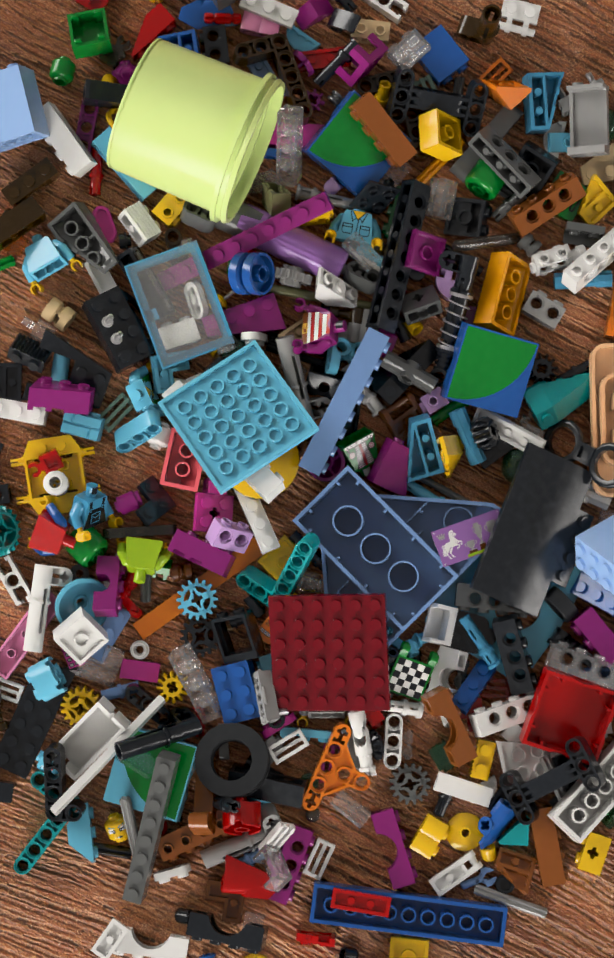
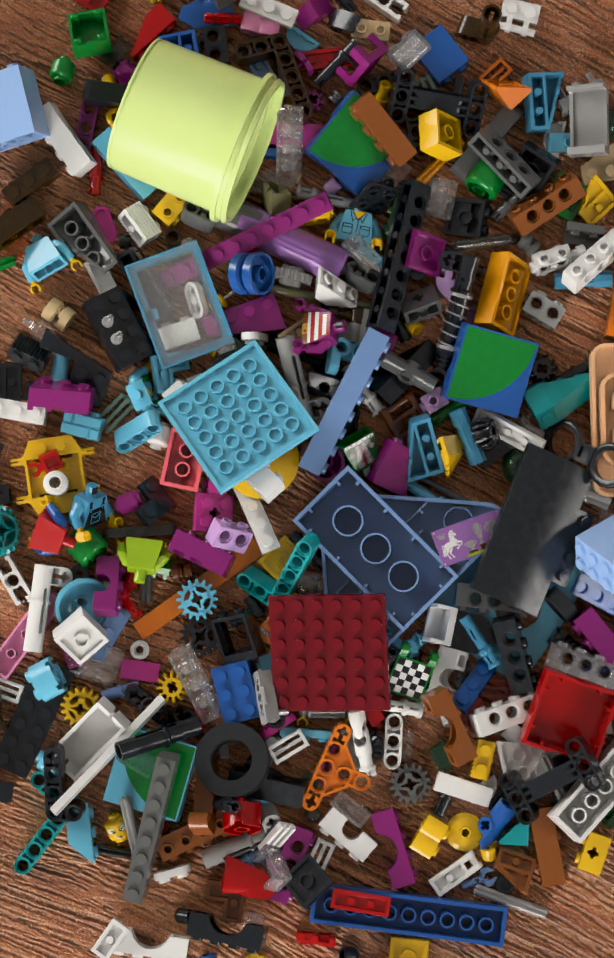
none -> black plate [280,853,335,910]
none -> white arch [318,805,378,862]

